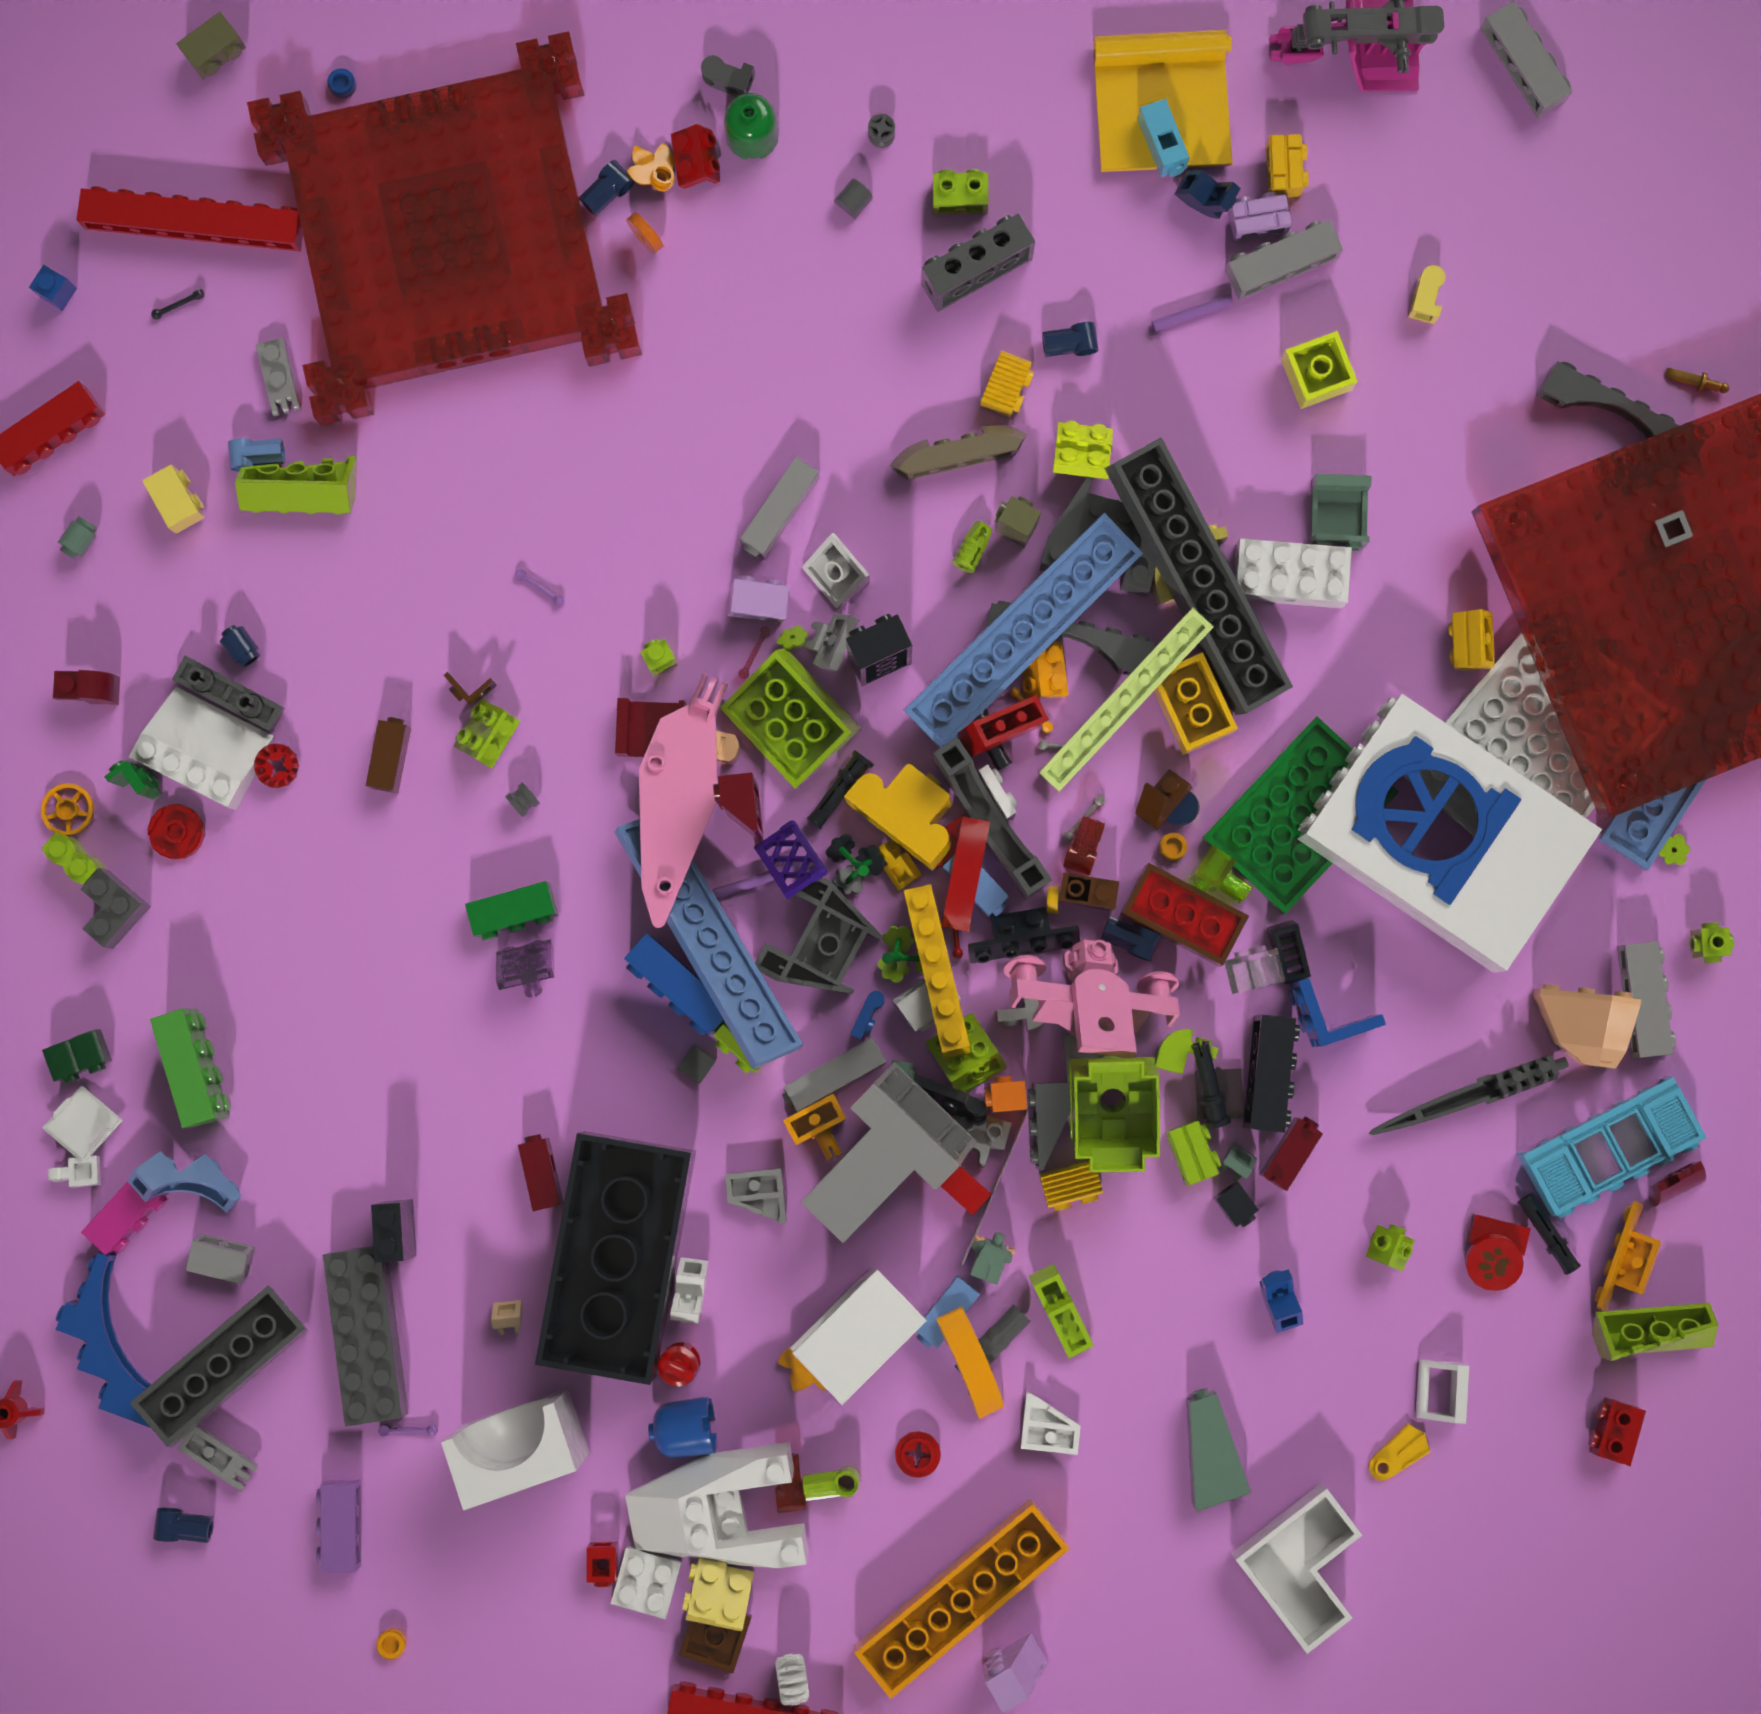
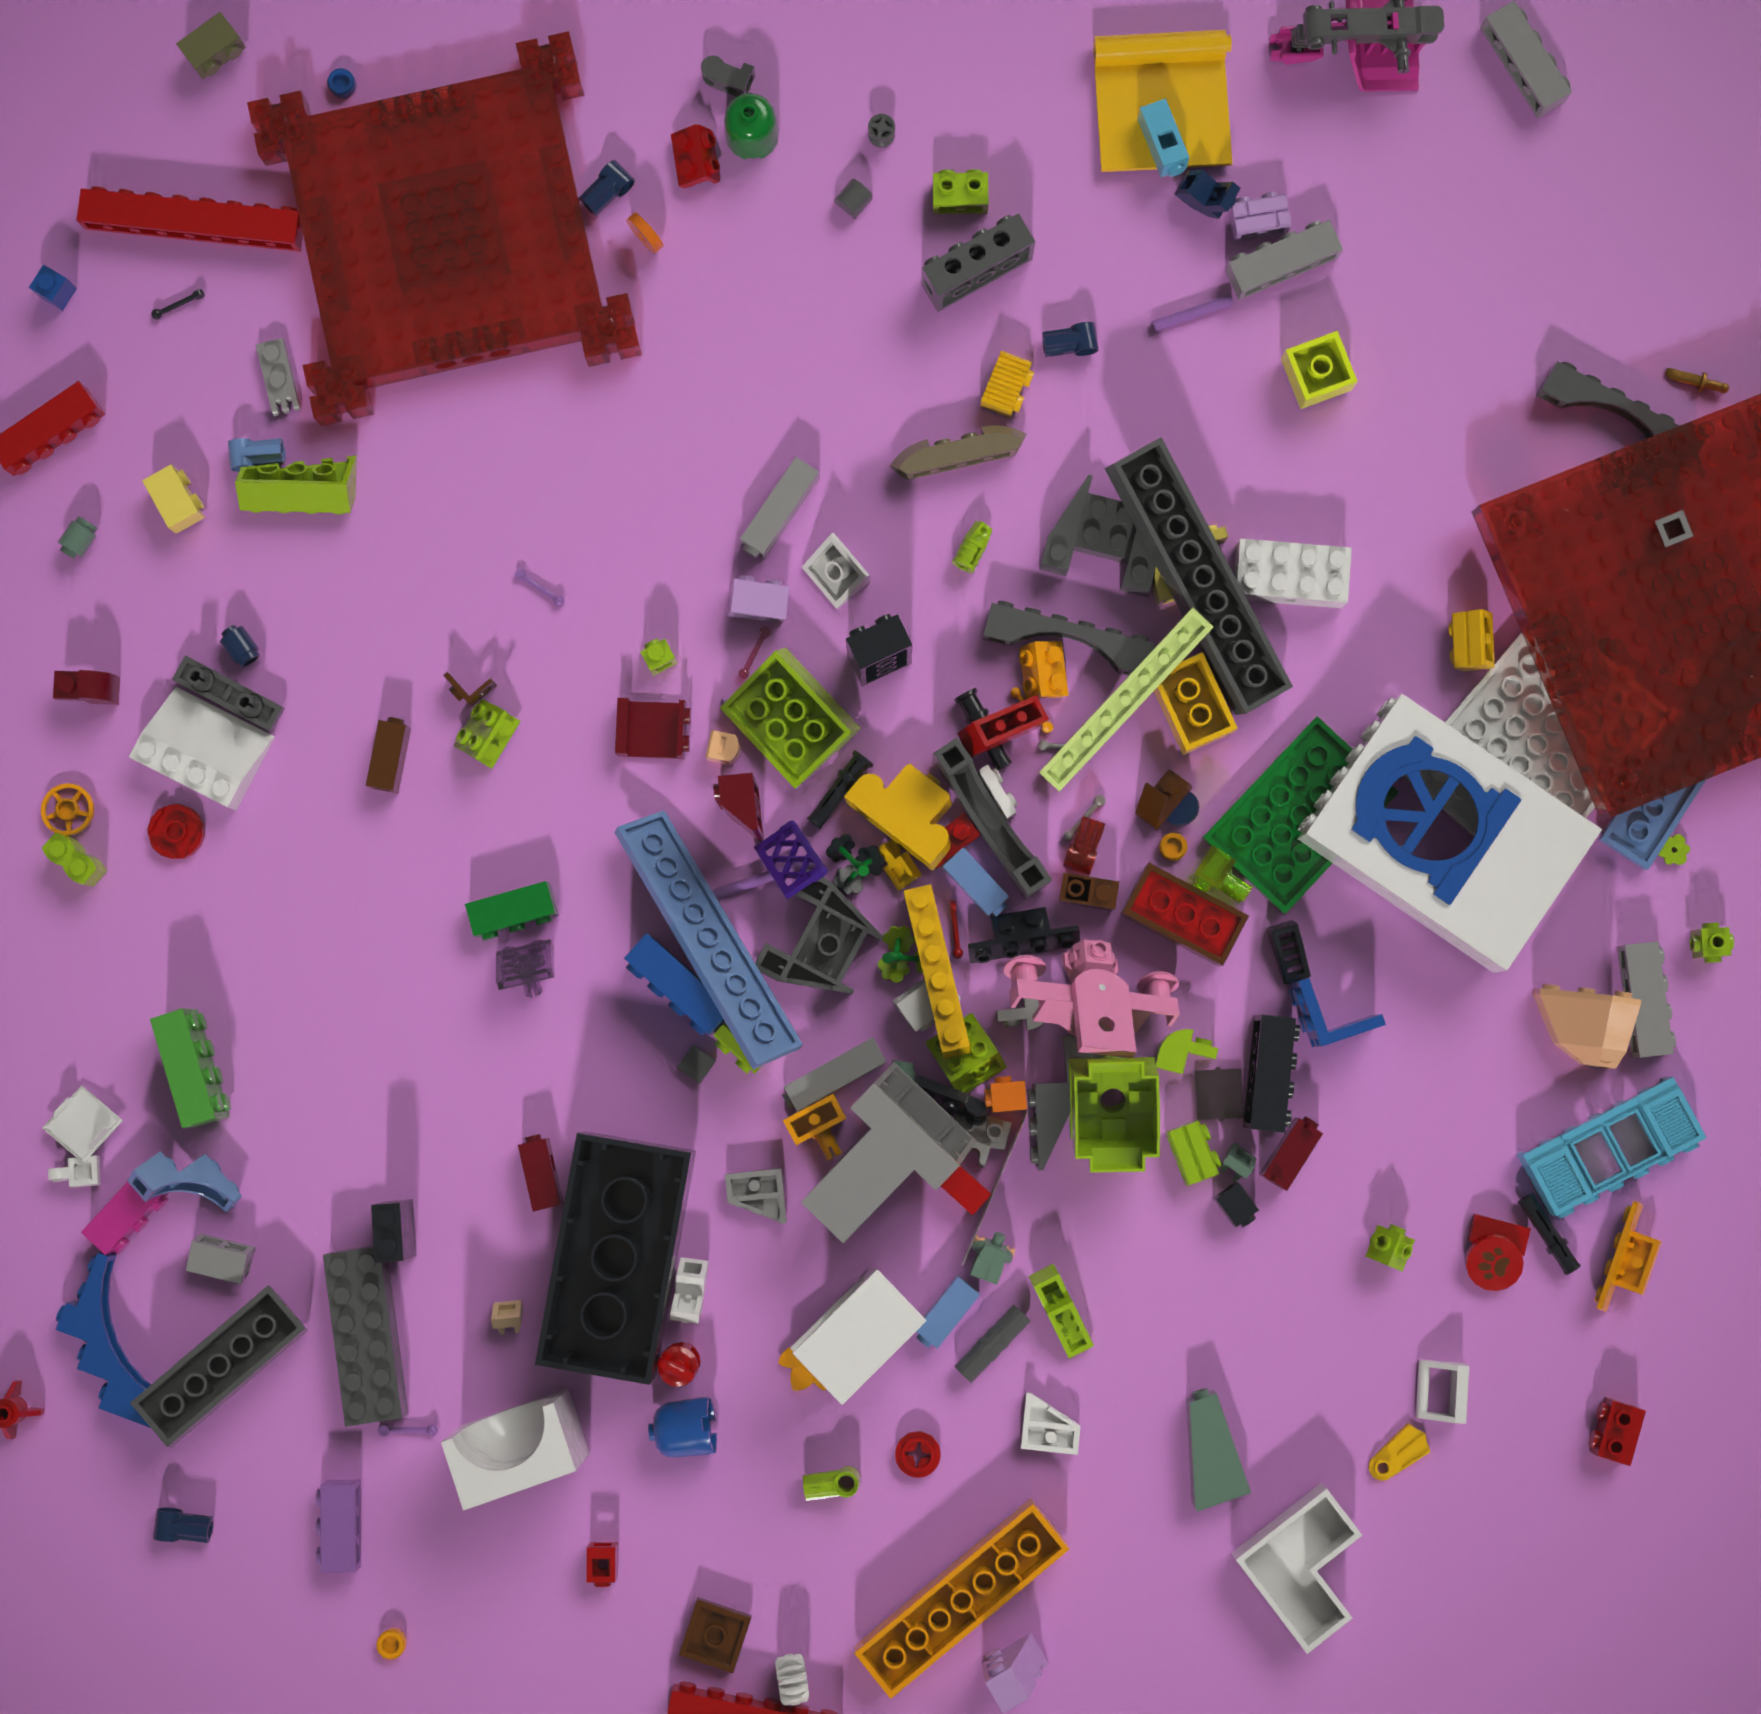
dark green brick [42,1029,112,1085] -> none
dark grey brick [81,868,151,949] -> none
green bracket [104,760,162,800] -> none
light grey hinge [177,1425,258,1491] -> none
red gear [254,743,300,788] -> none
dark grey wheel [505,782,540,817] -> none
white plate [611,1546,682,1619] -> none
white wedge [625,1442,809,1568] -> none
light orange plate [627,143,675,191] -> none
bright pink wing [639,674,728,928] -> none
light yellow plate [682,1557,754,1631] -> none
clear red piece [775,1453,807,1513] -> none
lime plant [777,626,808,650] -> none
light grey plate [803,613,858,671] -> none
blue plate [850,991,885,1040] -> none
medium blue plate [903,513,1143,748] -> none
light orange slope [936,1306,1004,1419] -> none
red slope [941,816,990,932] -> none
olive brick [994,496,1041,548] -> none
yellow brick [1038,1160,1103,1211] -> none
yellow tile [1047,885,1060,914] -> none
neon yellow plate [1053,420,1113,479] -> none
dark blue piece [1100,917,1161,962] -> none
black pin [1191,1041,1231,1128] -> none
clear brick [1224,945,1285,994] -> none
blue brick [1259,1269,1303,1333] -> none
yellow brick [1266,134,1309,198] -> none
sand green panel [1310,474,1372,551] -> none
dark grey piece [1369,1055,1569,1135] -> none
light yellow leg [1408,265,1446,324] -> none
lime wedge [1592,1303,1718,1361] -> none
dark red slope [1649,1161,1706,1207] -> none

